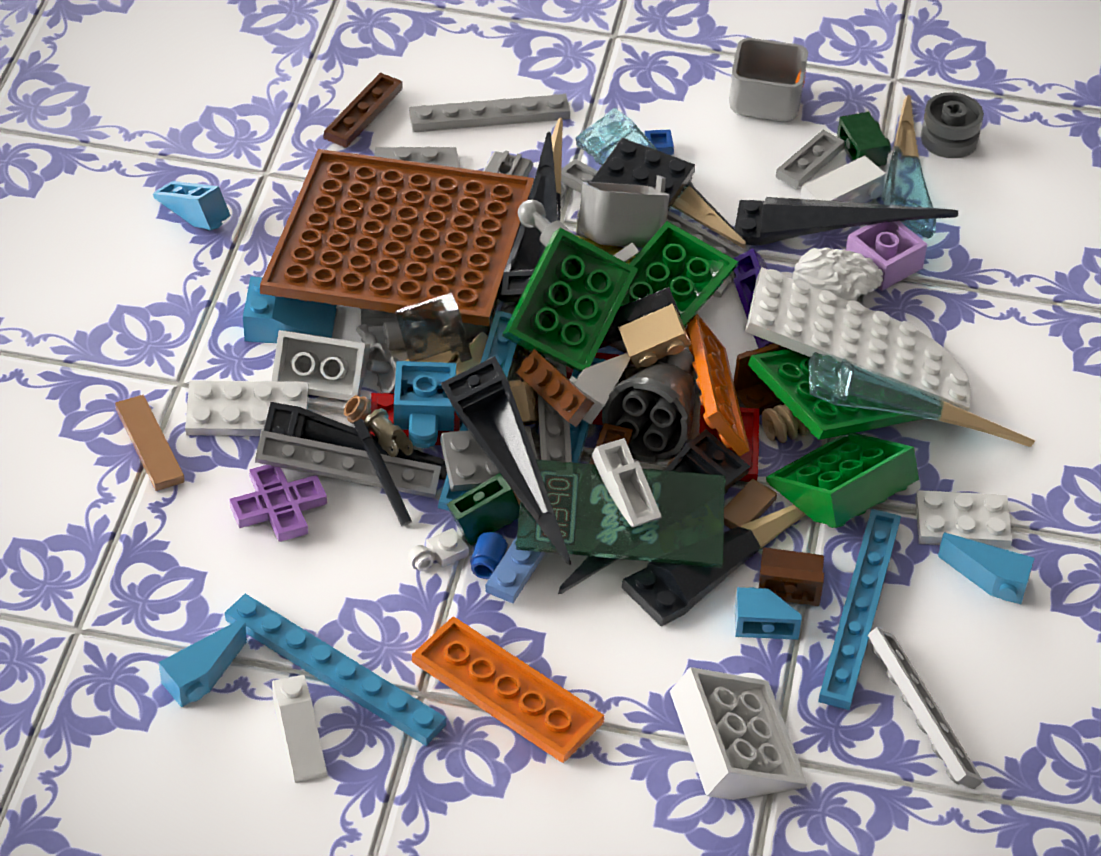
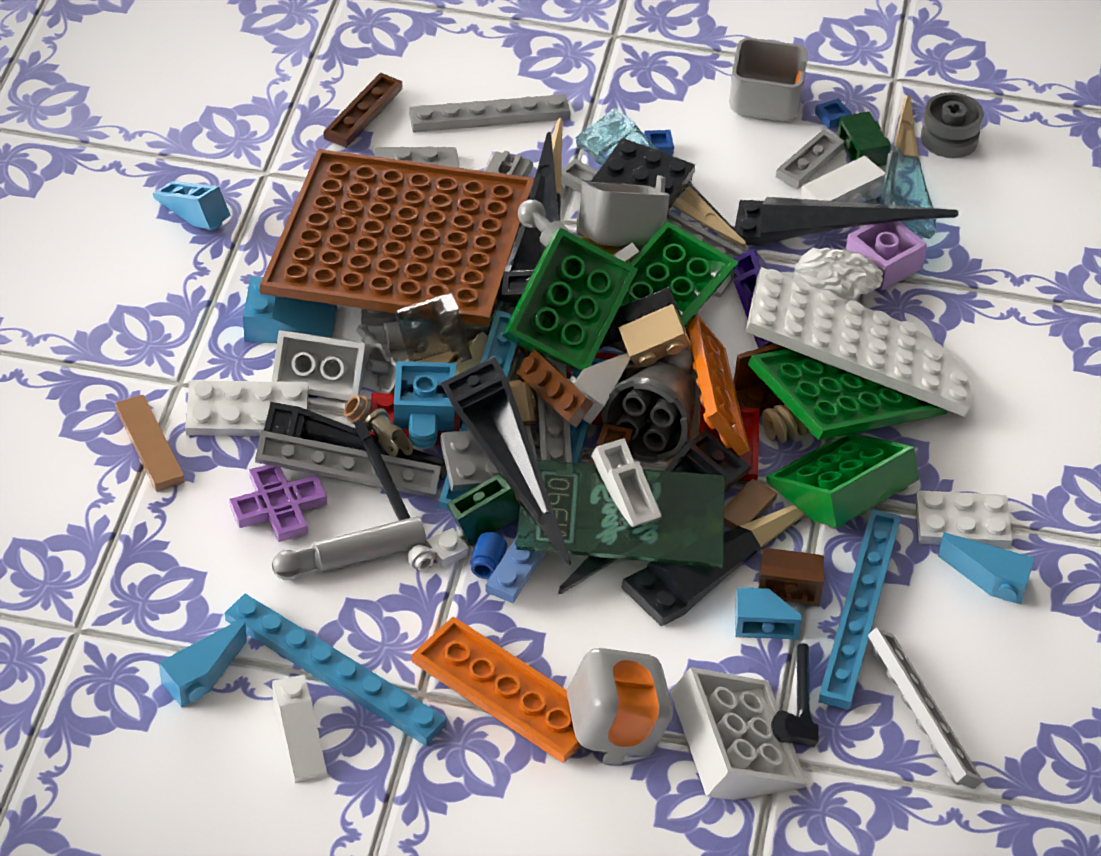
clear light blue plate [809,352,1035,447] -> none
none -> light grey piece [272,516,426,580]
none -> light grey piece [567,648,673,765]
none -> black piece [771,643,819,747]
none -> blue plate [815,98,852,129]

